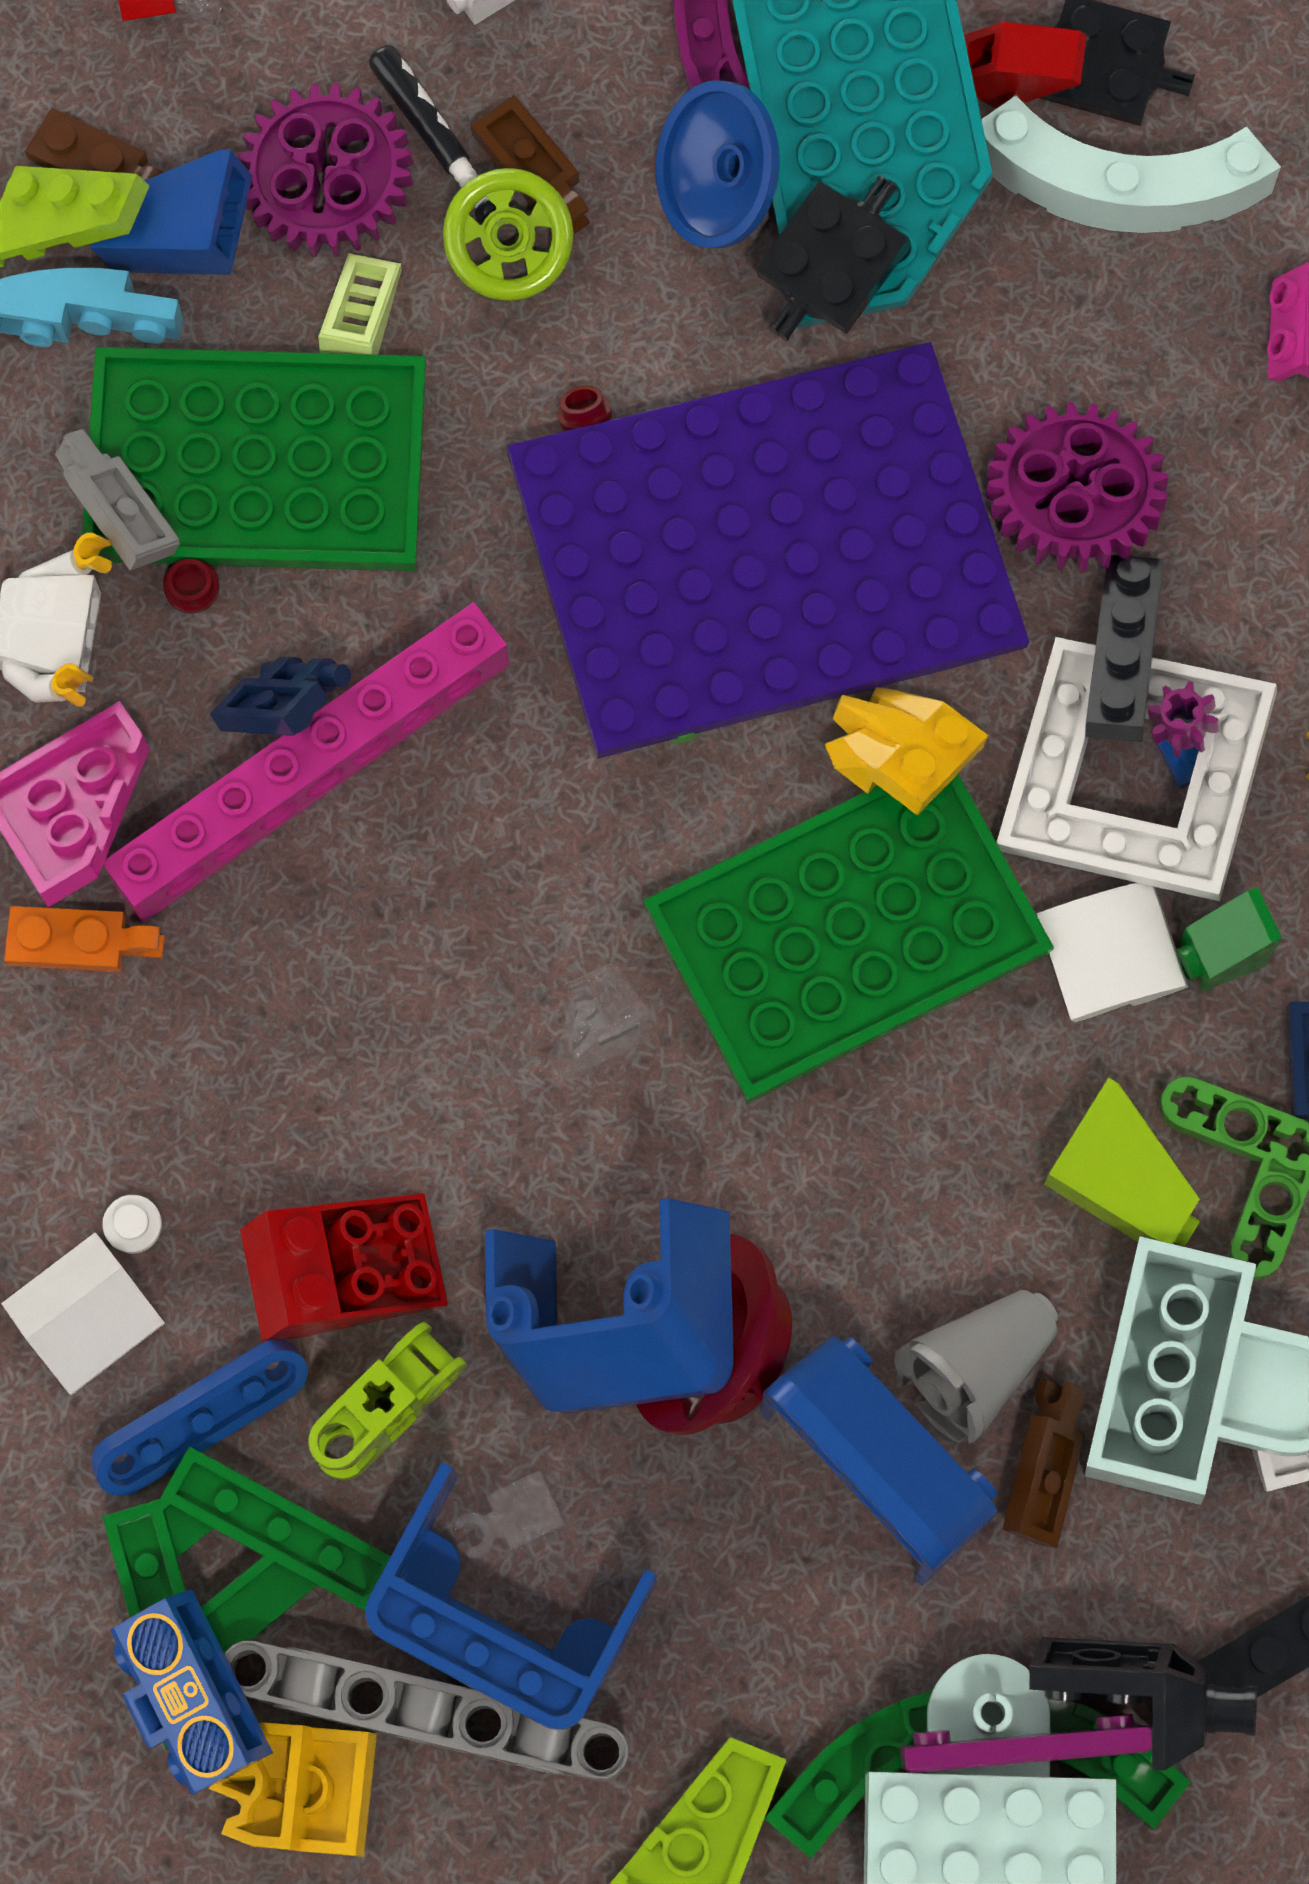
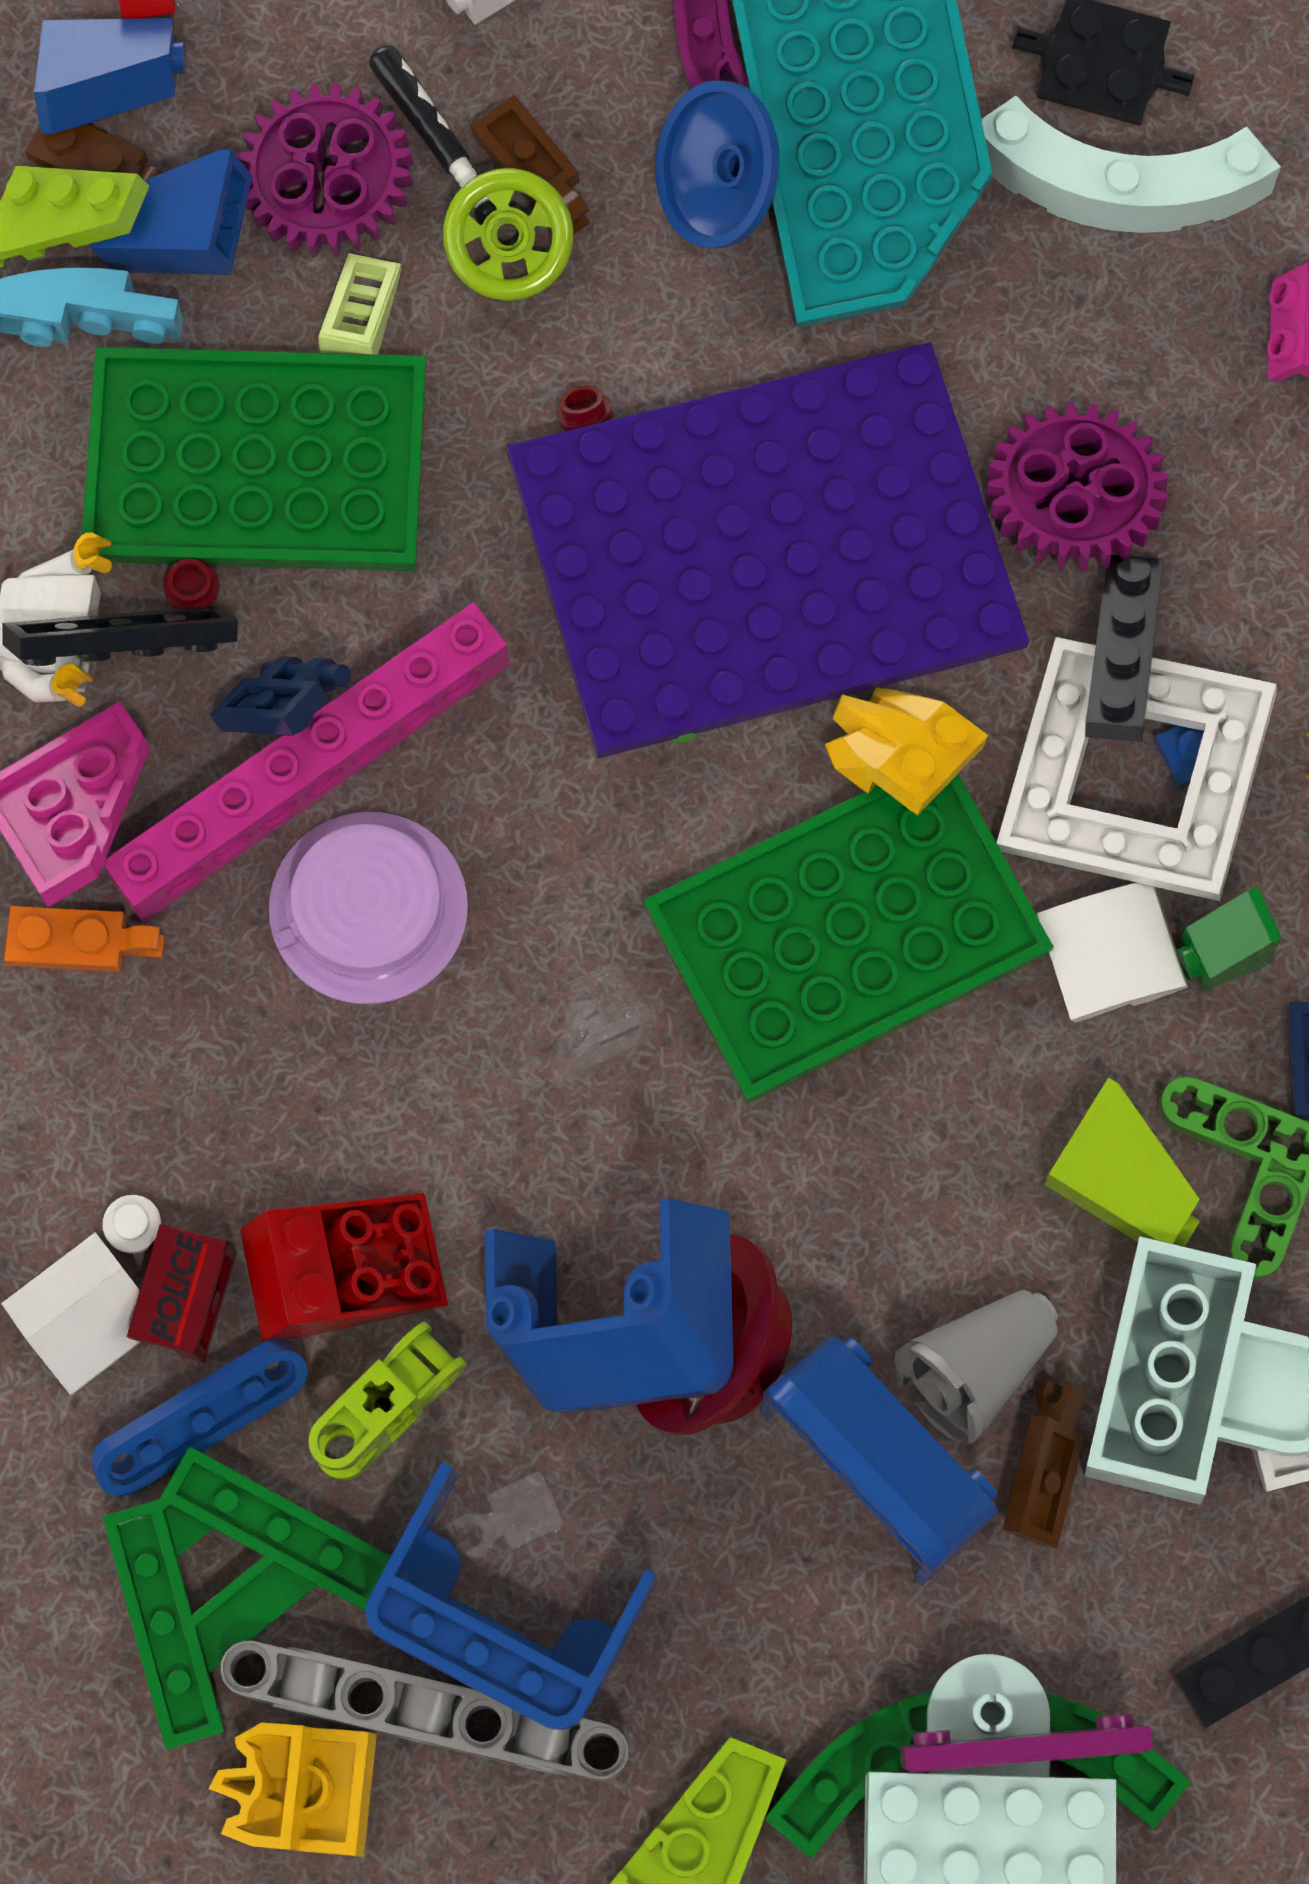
light grey hinge [55,429,180,571] -> none
blue piece [110,1589,273,1795] -> none
black plate [755,175,911,341] -> none
red slope [964,21,1087,109] -> none
black plate [1029,1637,1257,1770] -> none
magenta gear [1147,681,1220,757] -> none
none -> black plate [2,605,238,666]
none -> blue slope [34,18,186,135]
none -> dark red panel [127,1224,237,1363]
none -> lavender piece [269,812,468,1004]

